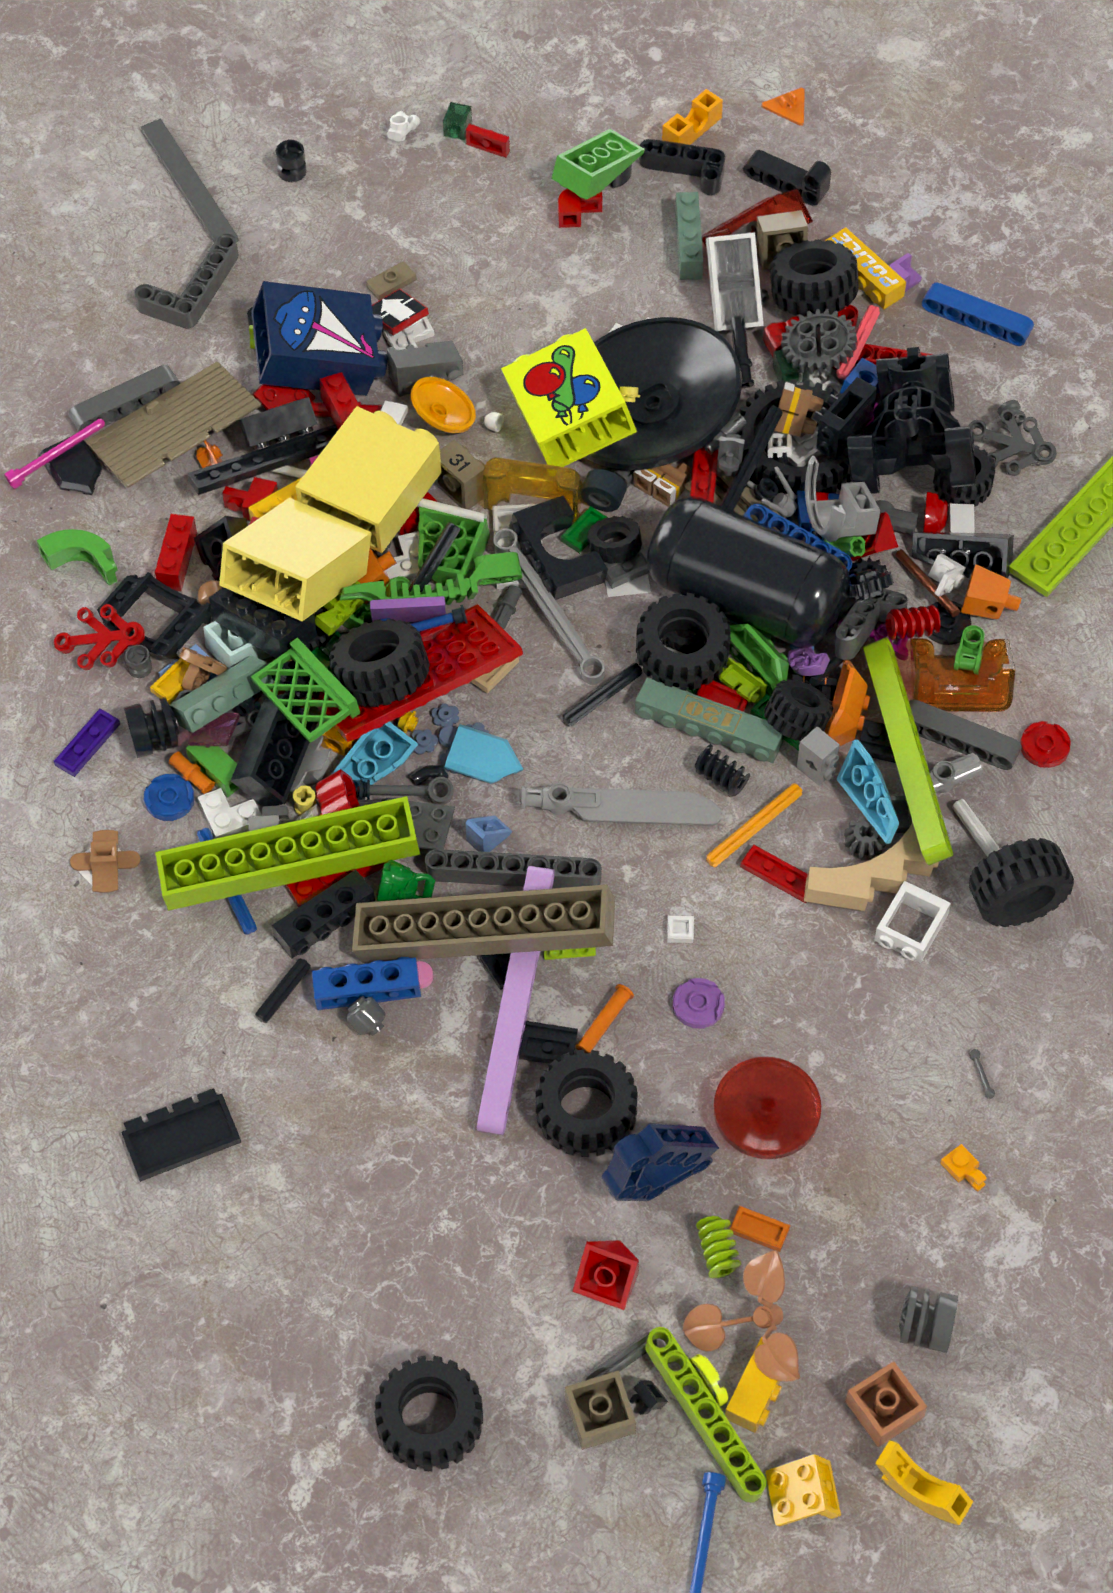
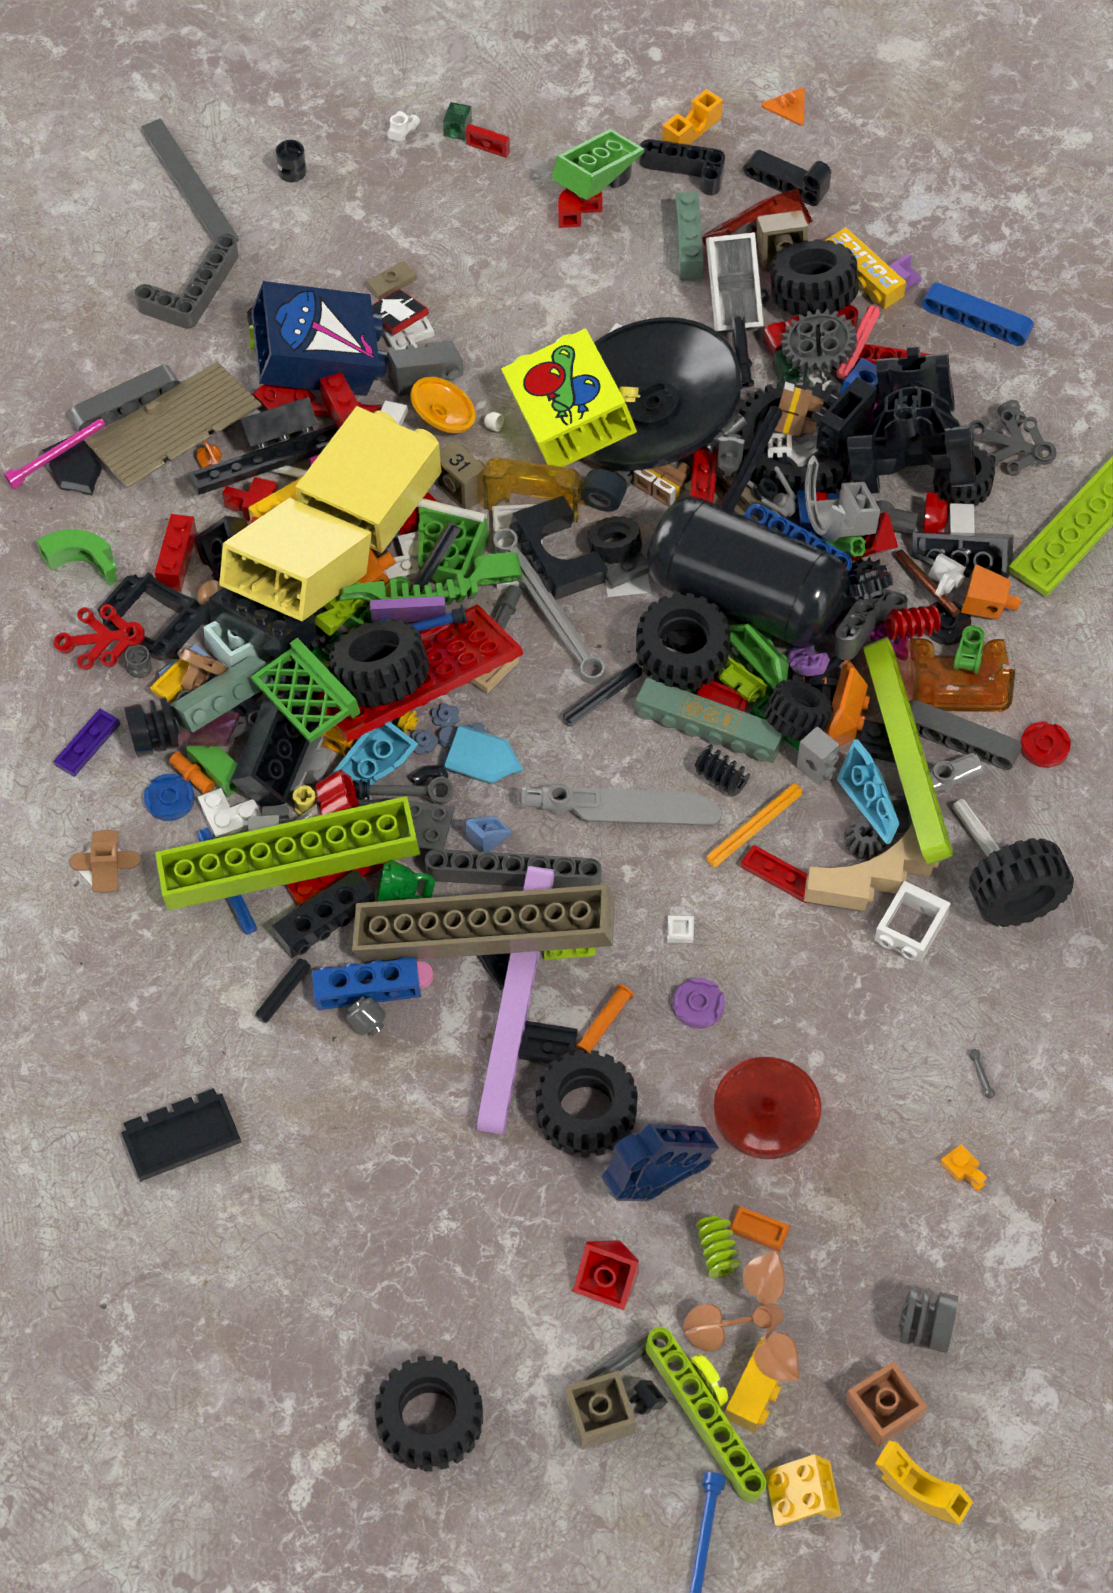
green tile [561,506,607,554] -> none

